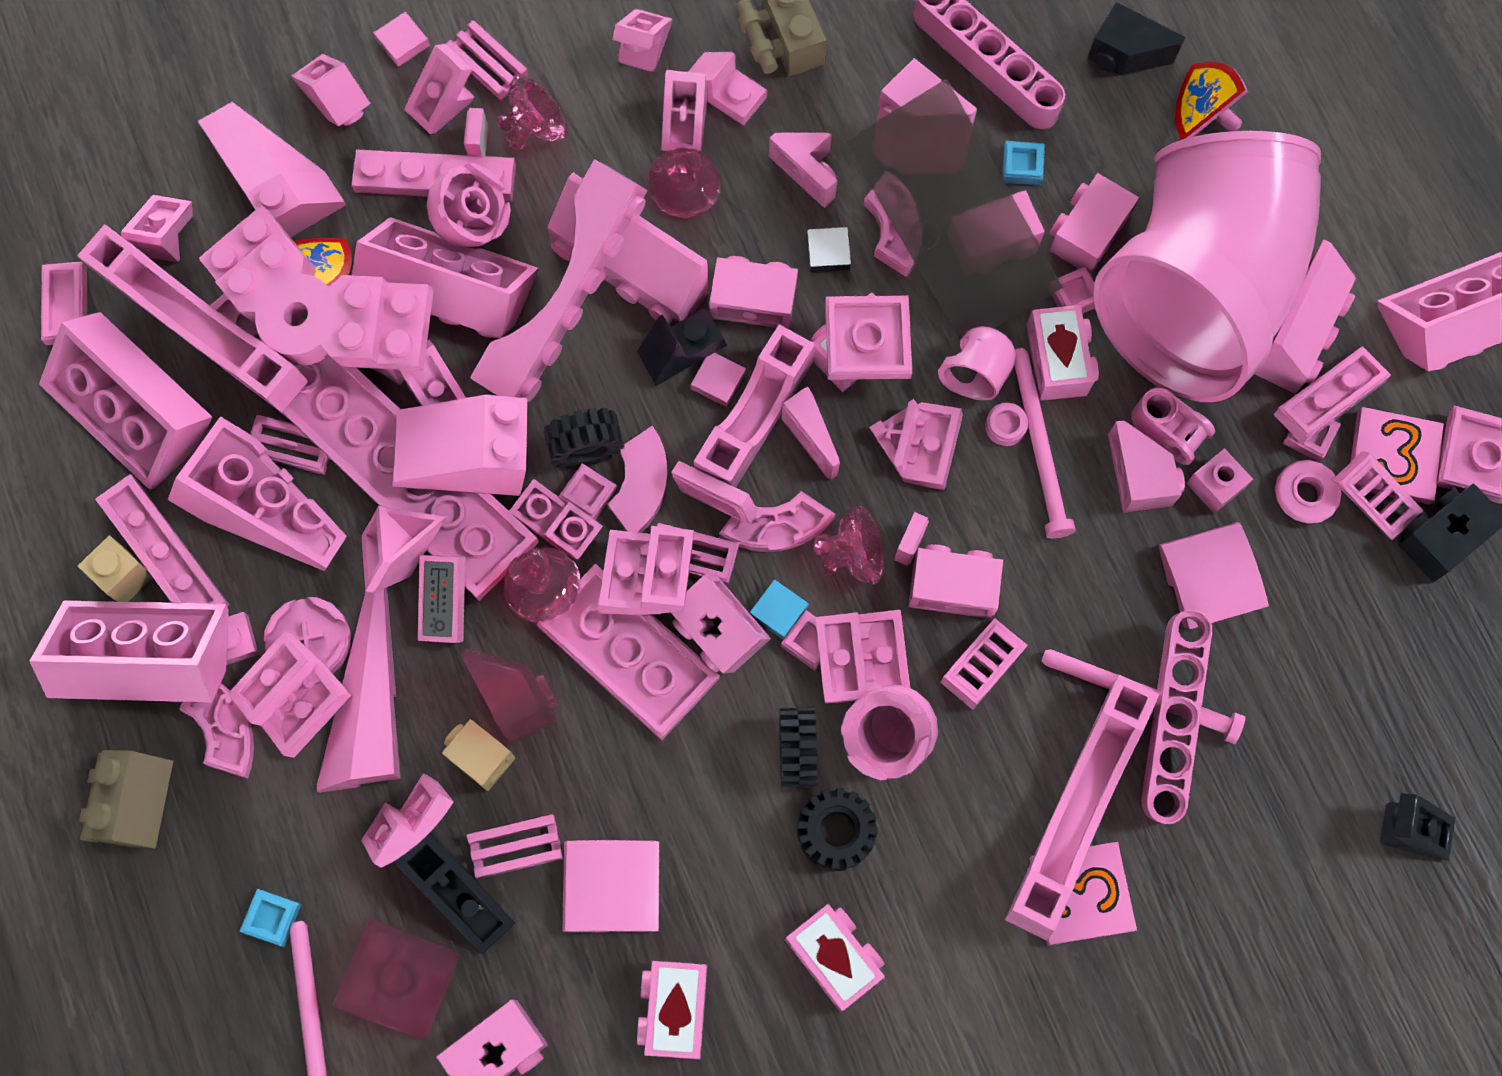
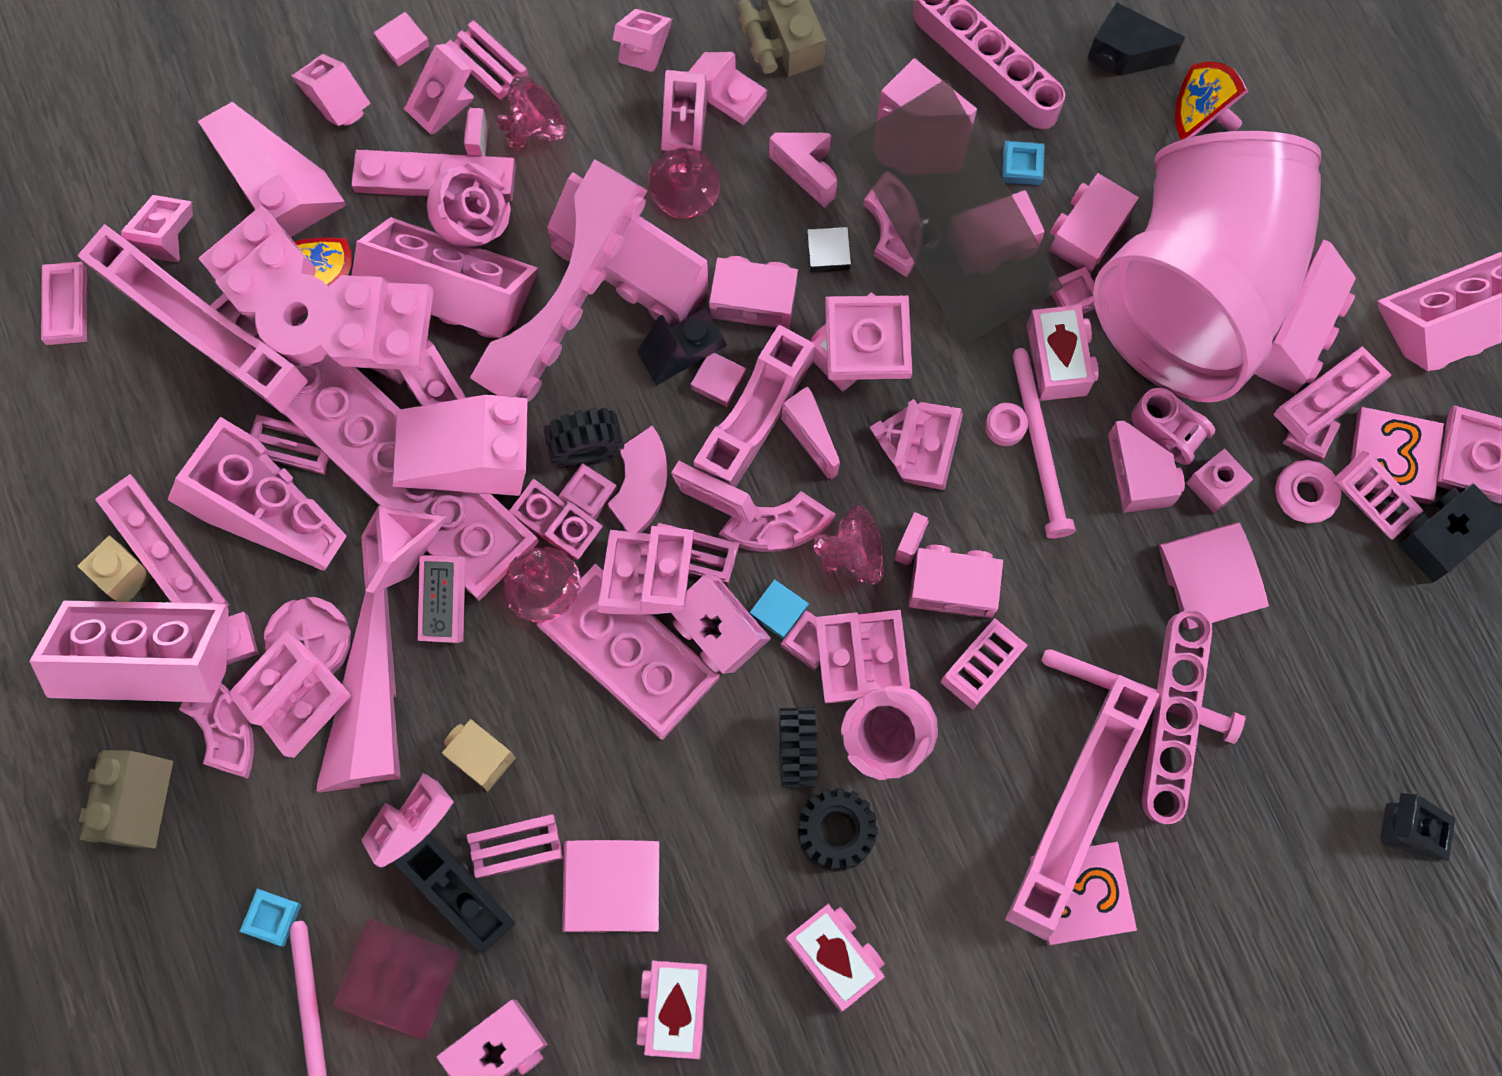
bright pink slope [39,312,212,490] -> none
clear pink slope [460,649,559,745] -> none
bright pink helmet [938,326,1016,401] -> none

